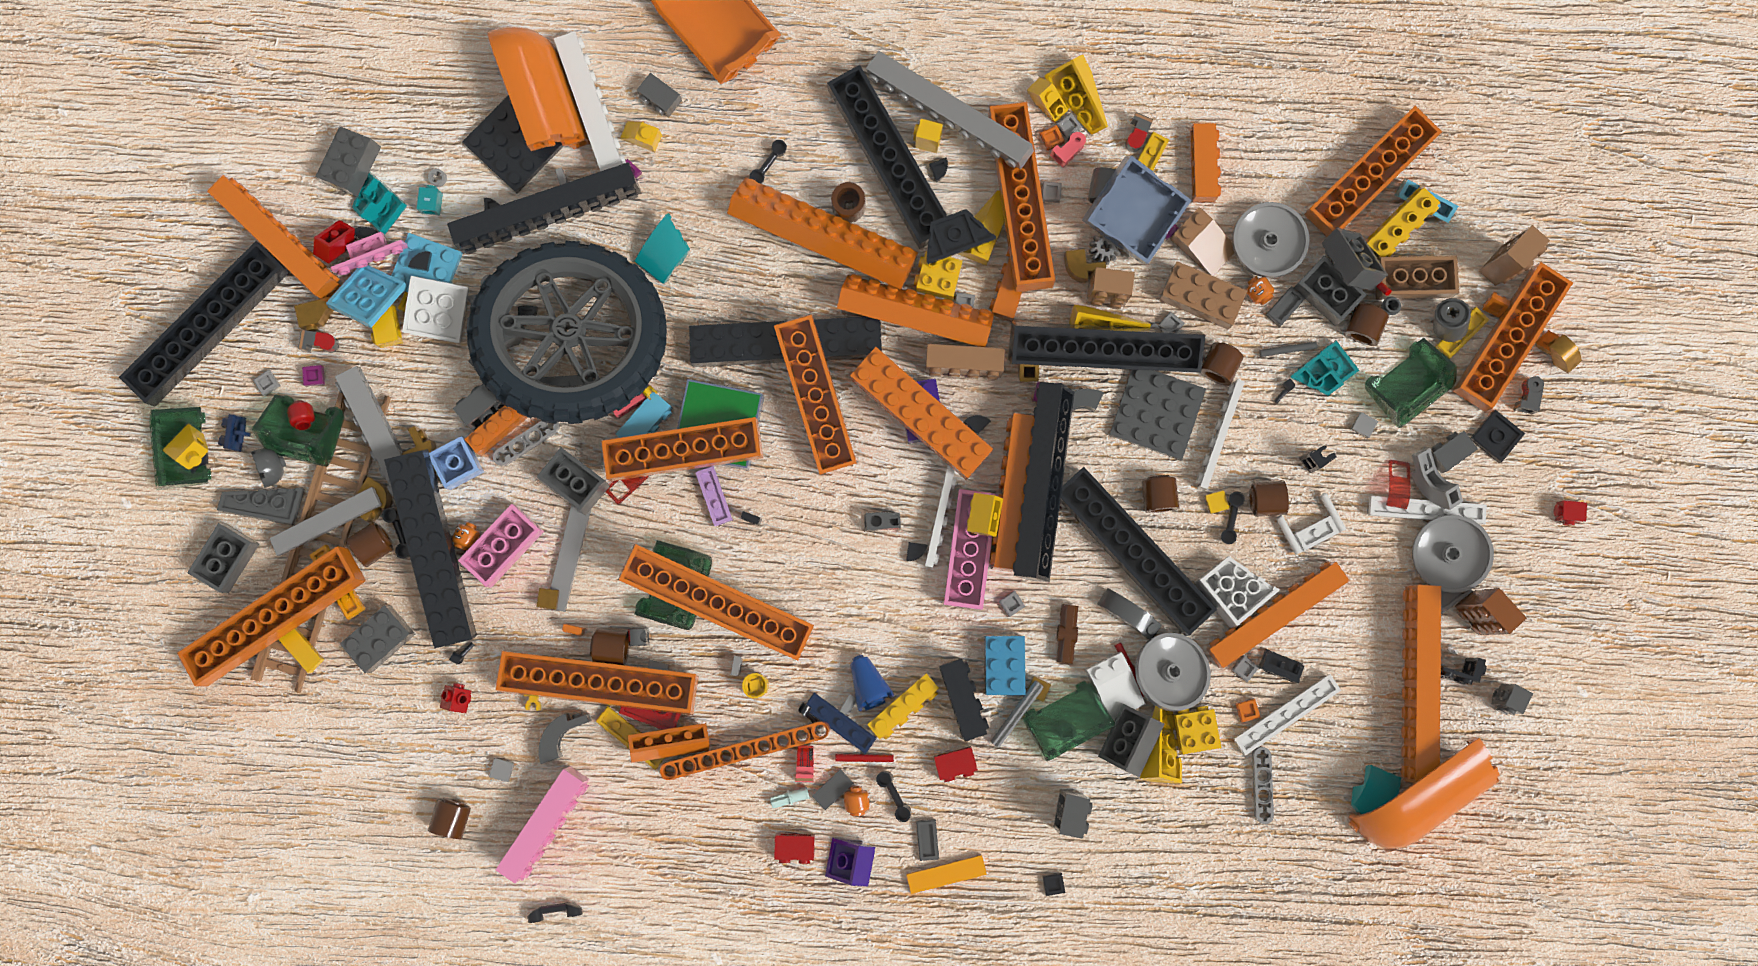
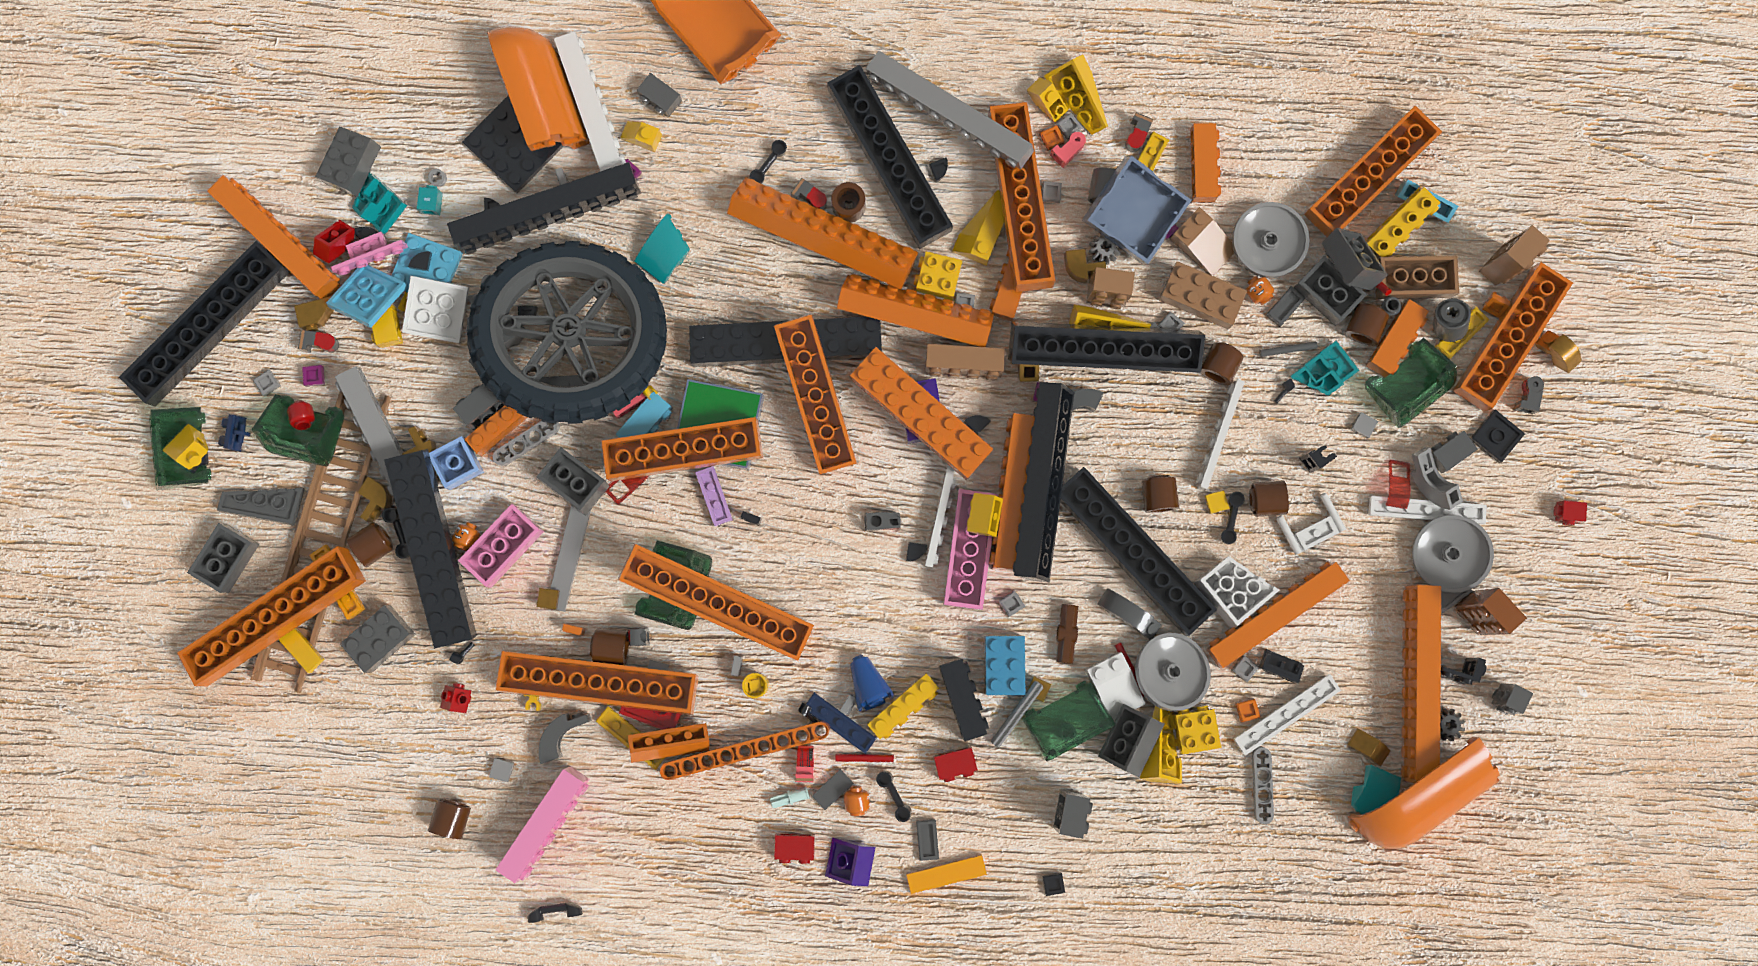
dark grey cylinder [251,448,286,488] -> none
light grey tile [269,487,382,556] -> none
yellow brick [913,119,943,154] -> none
black wing [926,209,997,265] -> none
dark grey plate [1109,369,1206,461] -> none
none -> leg [791,178,827,210]
none -> pearl gold slope [1347,728,1391,767]
none -> orange brick [1365,299,1429,378]
none -> dark grey gear [1440,708,1465,741]

